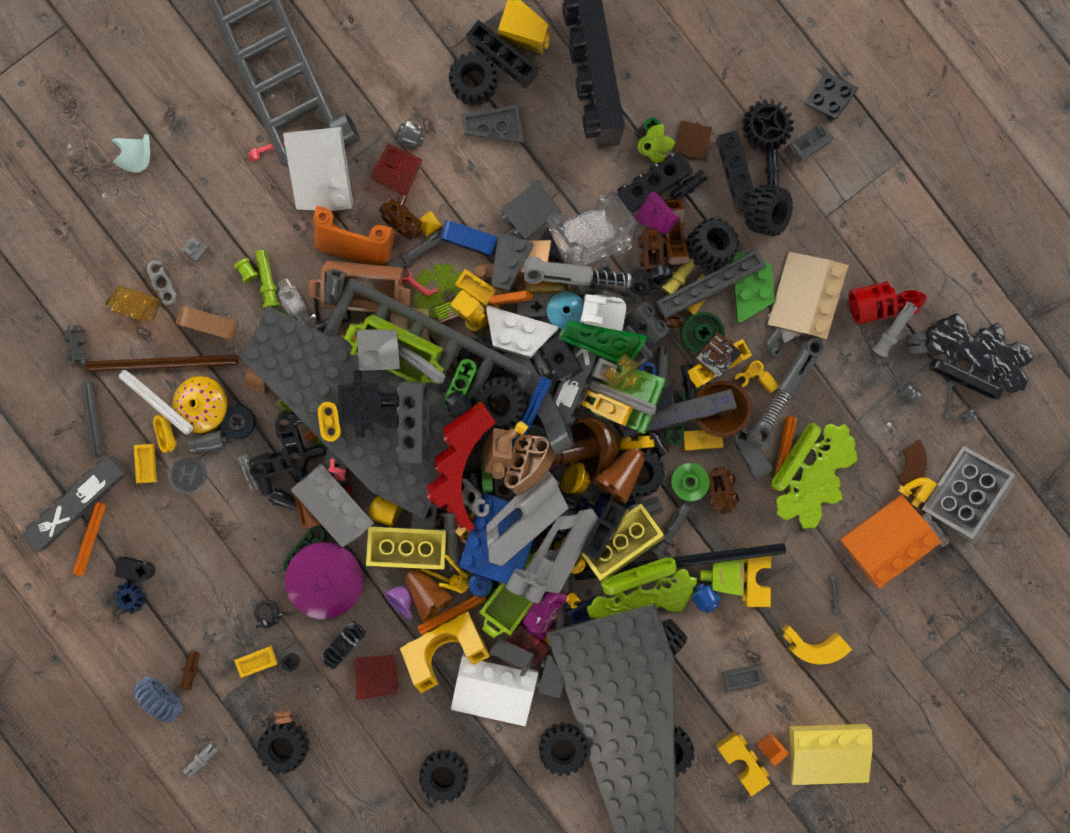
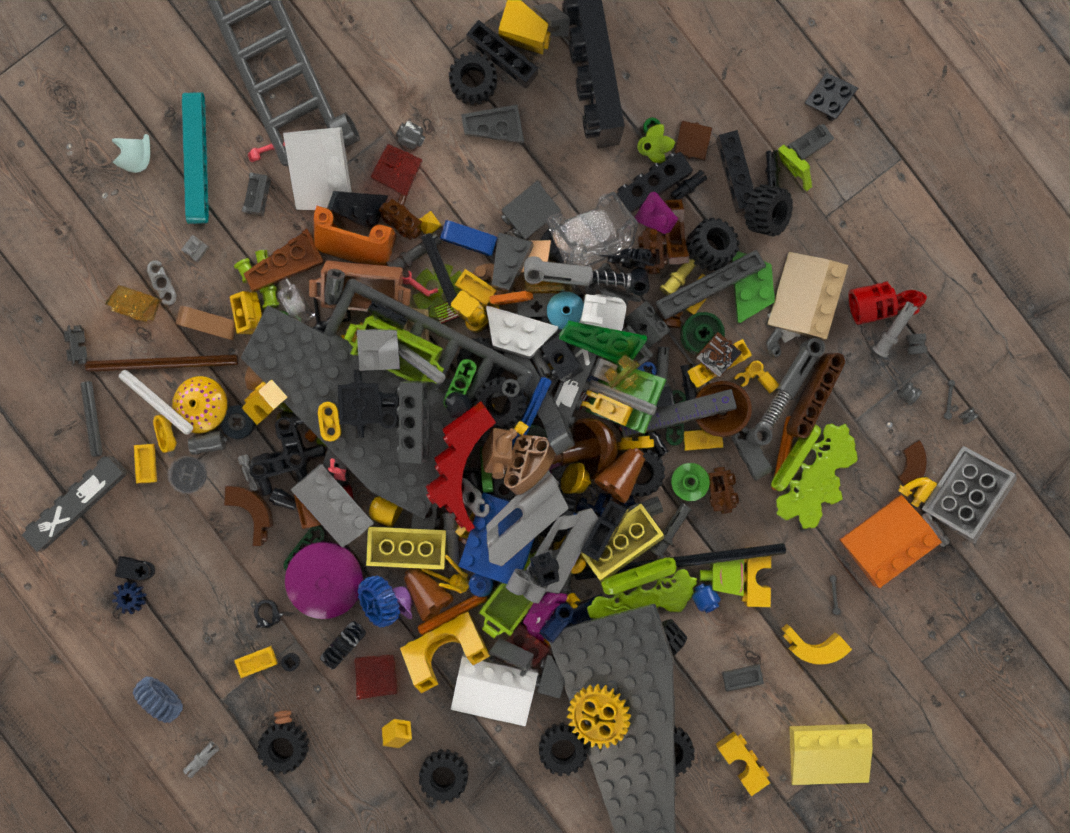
orange axle [72,502,106,576] -> none
reddish brown axle [179,651,200,690] -> none
black connector [643,264,673,296] -> none
black gear [742,99,794,151] -> none
orange panel [757,732,789,766] -> none
black plant [925,314,1033,400] -> none
none -> teal beam [182,92,209,224]
none -> reddish brown arch [224,486,273,546]
none -> yellow brick [229,291,262,335]
none -> dark grey hinge [242,173,271,216]
none -> yellow arch [242,380,288,425]
none -> dark orange wing [244,228,323,293]
none -> black wing [327,191,388,230]
none -> blue gear [358,575,400,628]
none -> black pin [367,300,408,330]
none -> yellow panel [382,719,412,748]
none -> black axle [421,233,457,306]
none -> dark grey bush [502,379,520,397]
none -> black brick [529,552,560,587]
none -> dark grey hinge [533,3,570,37]
none -> dark blue piece [540,604,573,643]
none -> yellow gear [567,684,631,749]
none -> black hinge [600,248,654,269]
none -> lime wing [778,144,812,191]
none -> reddish brown beam [786,353,845,438]

